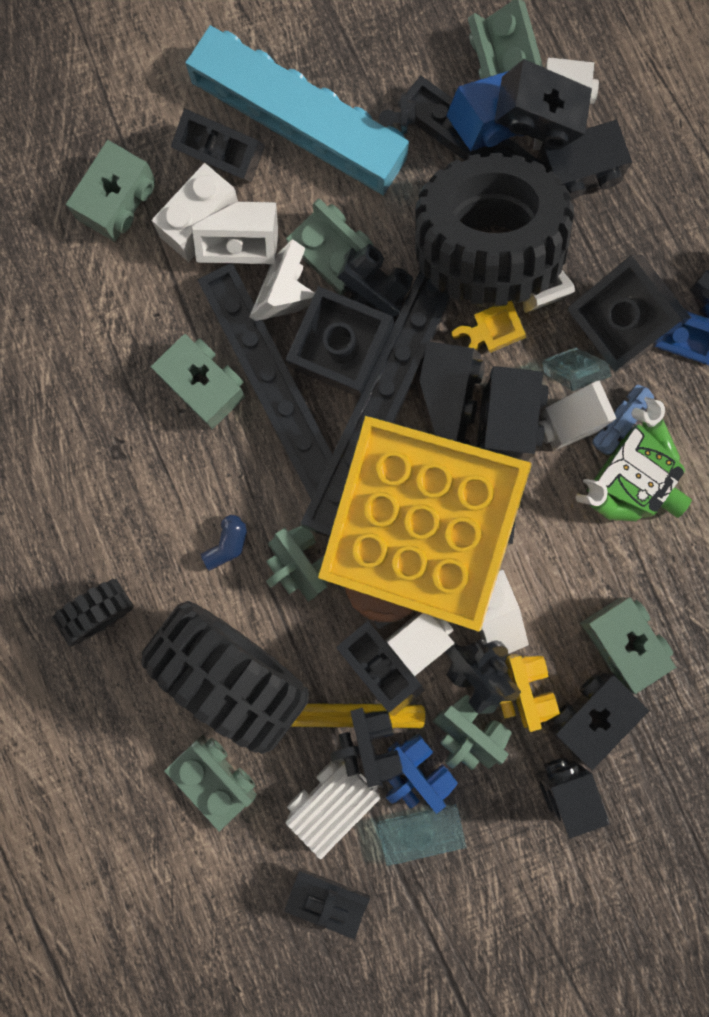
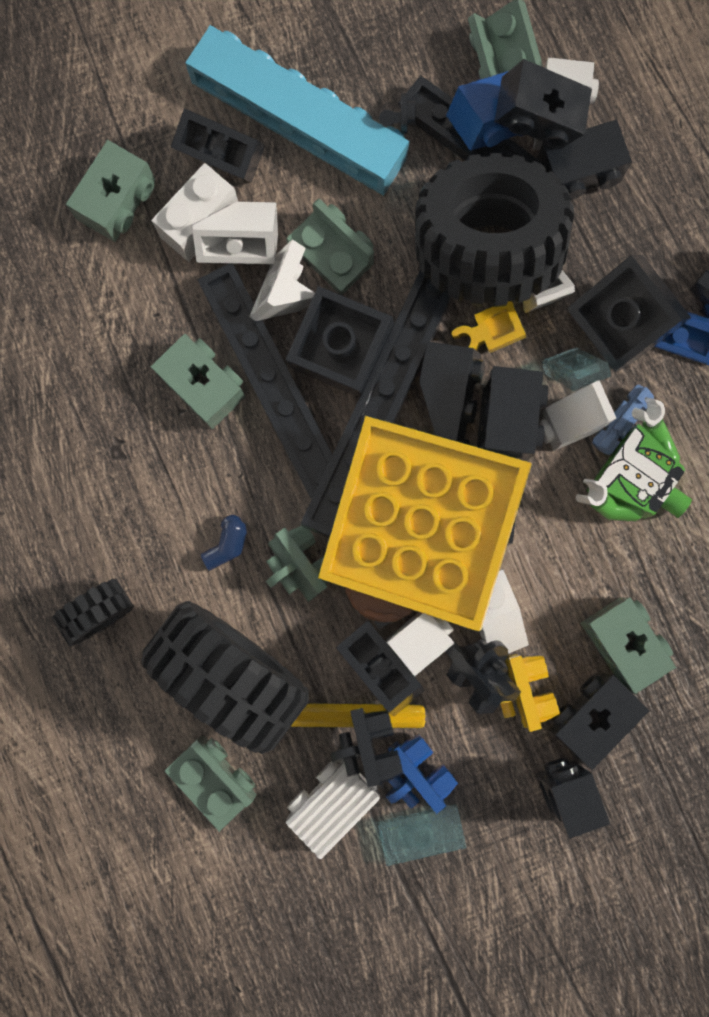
black hips [284,868,370,940] -> none
black hips [337,244,413,319] -> none
sand green hips [432,695,512,770] -> none

